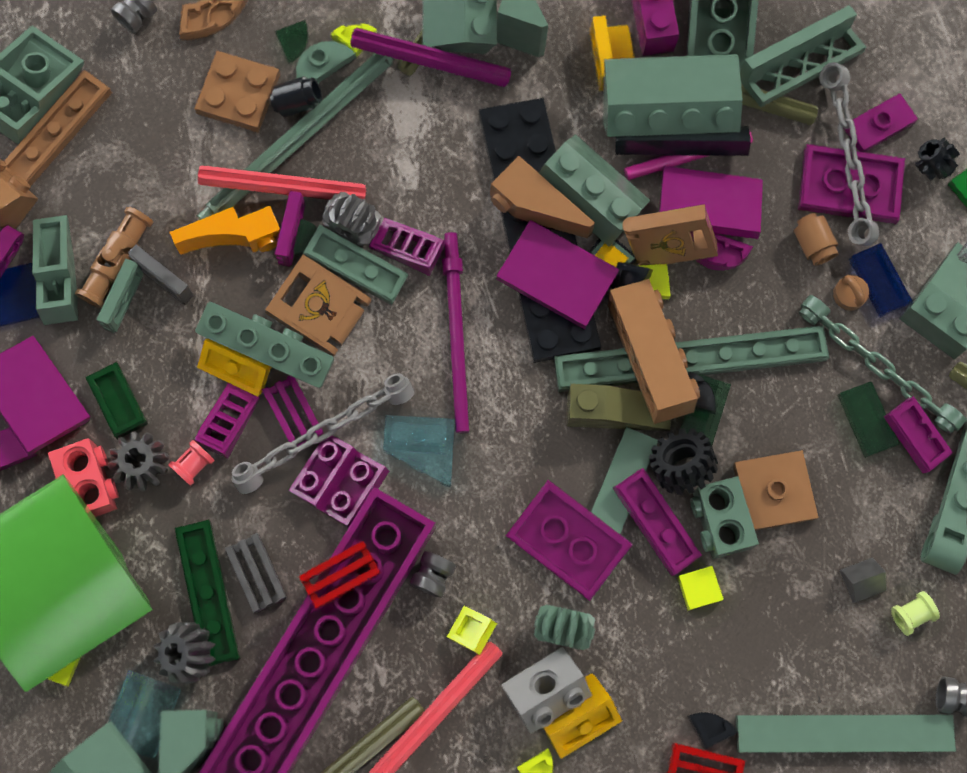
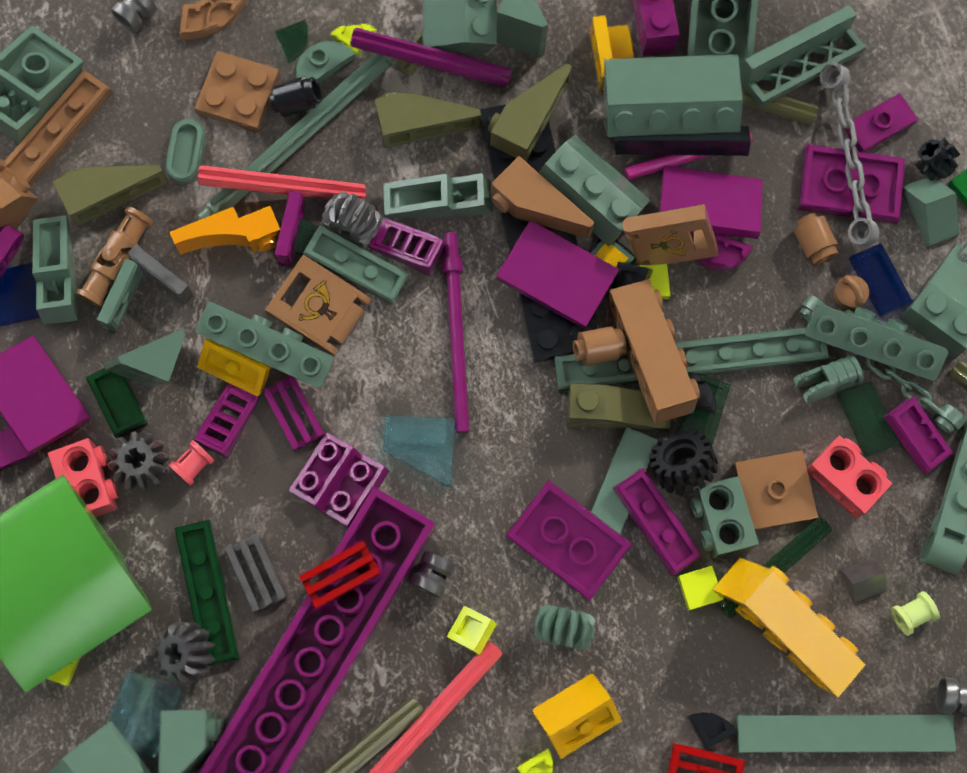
light grey piece [232,373,415,494] -> none
light grey brick [501,646,592,734] -> none
none -> olive slope [52,165,168,227]
none -> sand green slope [103,329,186,388]
none -> sand green tile [165,119,206,185]
none -> olive slope [375,92,481,148]
none -> sand green slope [384,173,493,218]
none -> olive slope [488,63,573,161]
none -> medium nougat brick [573,326,627,366]
none -> yellow wedge [712,558,866,698]
none -> clear green axle [719,517,832,618]
none -> sand green hinge [793,355,864,404]
none -> sand green bracket [805,304,948,381]
none -> coral brick [807,435,893,519]
none -> sand green slope [902,177,959,247]

